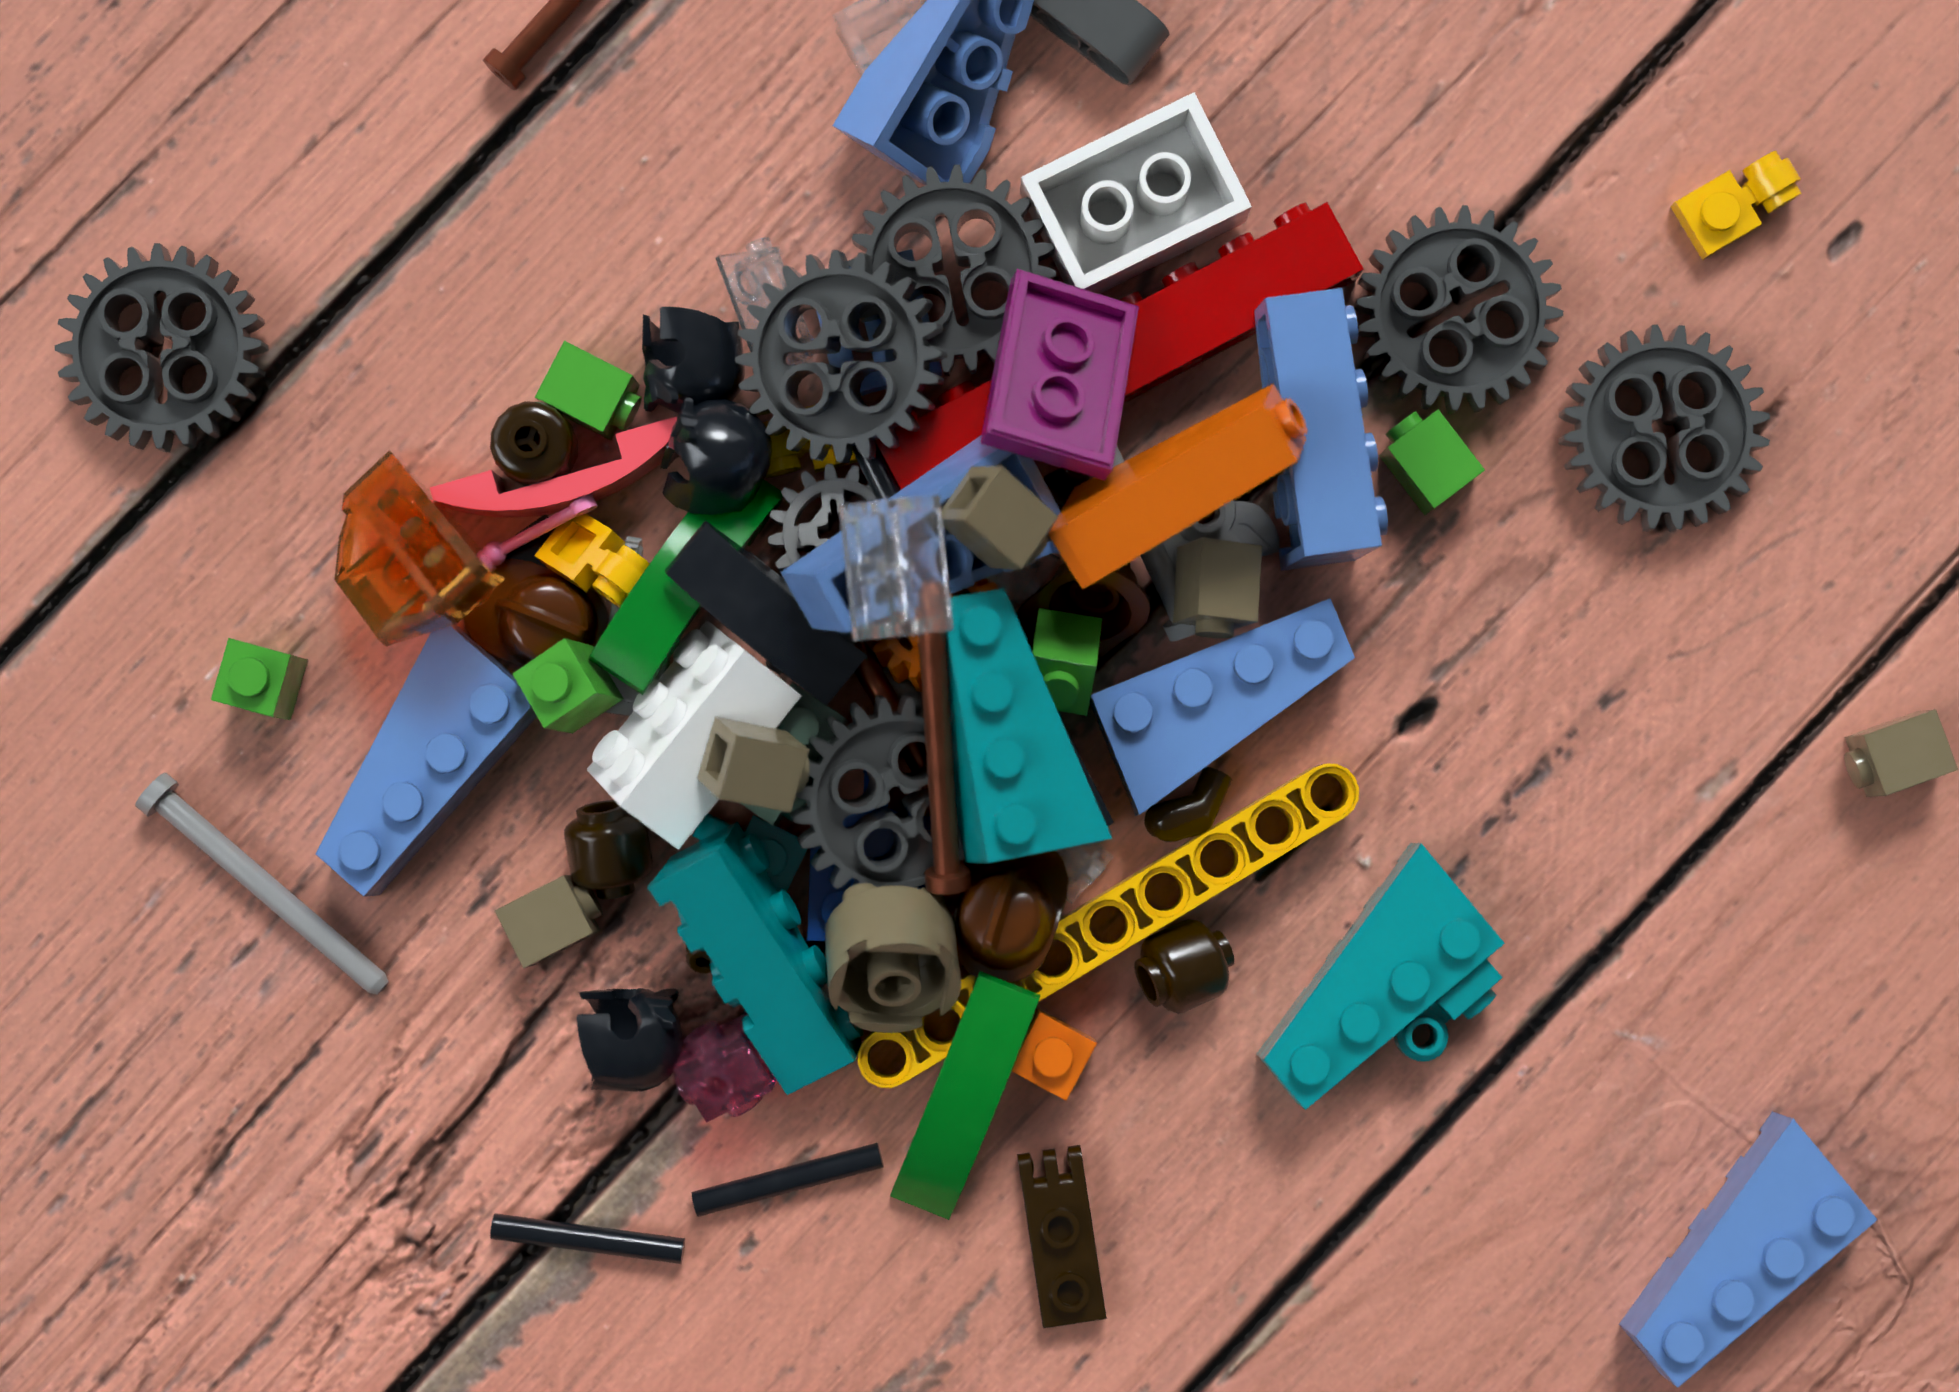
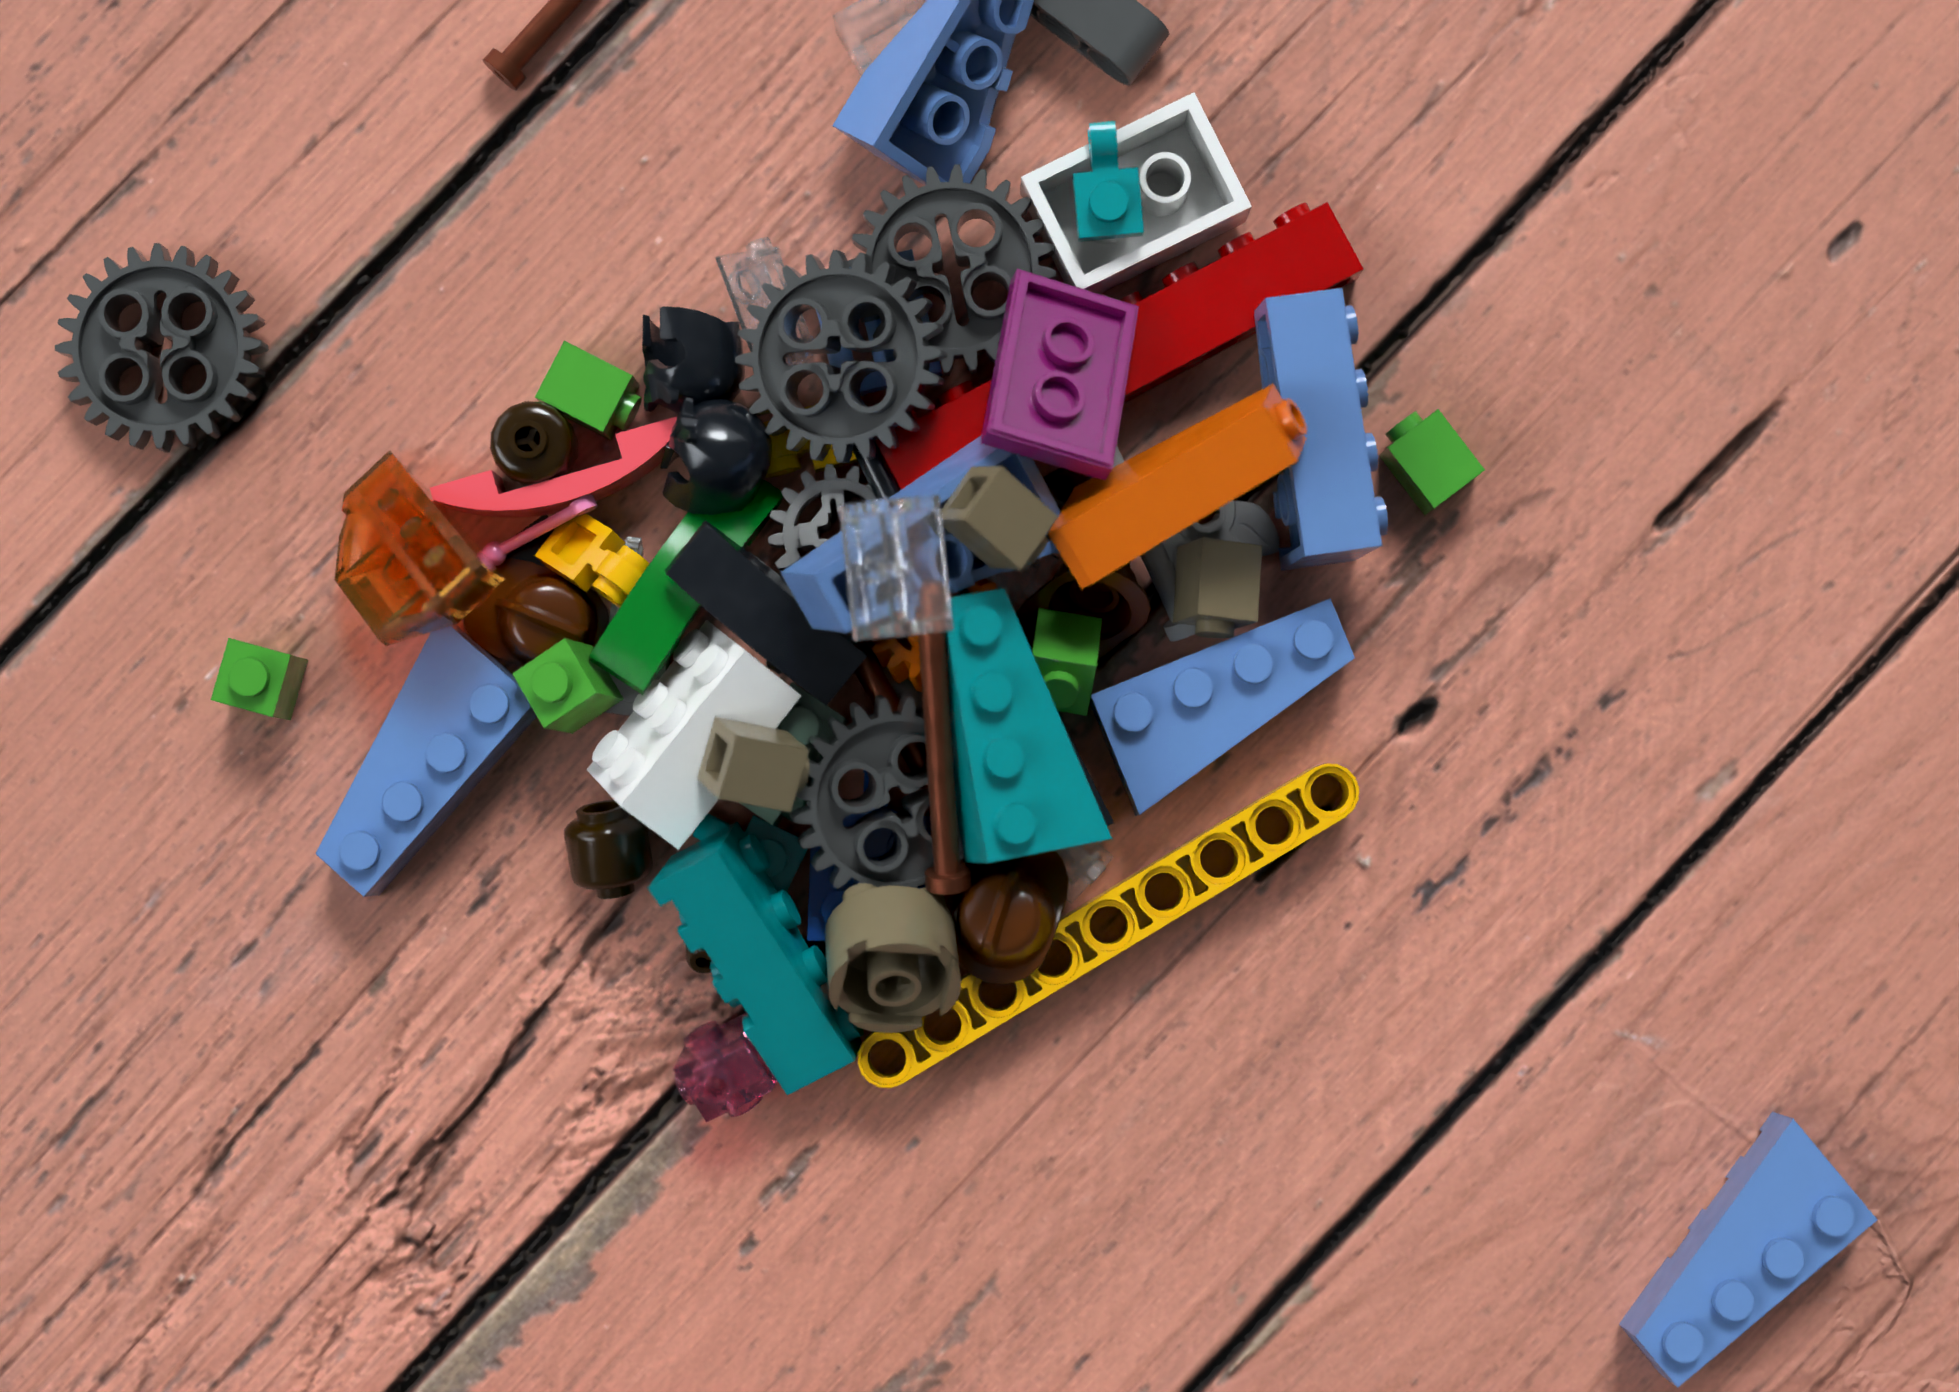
light grey bar [135,772,389,995] -> none
black bar [490,1213,685,1264] -> none
dark tan brick [495,875,603,968] -> none
black helmet [576,988,683,1091] -> none
black bar [692,1143,884,1217] -> none
green slope [890,971,1040,1220] -> none
orange brick [1012,1008,1097,1101] -> none
dark brown hinge [1017,1145,1107,1328] -> none
dark brown head [1134,919,1234,1014] -> none
dark brown arm [1144,767,1232,842] -> none
teal wedge [1257,843,1505,1110] -> none
dark grey gear [1353,205,1563,414] -> none
teal plate [1394,959,1503,1062] -> none
dark grey gear [1558,324,1770,532] -> none
yellow plate [1670,150,1802,260] -> none
dark tan brick [1844,709,1958,797] -> none
none -> teal plate [1072,121,1144,242]

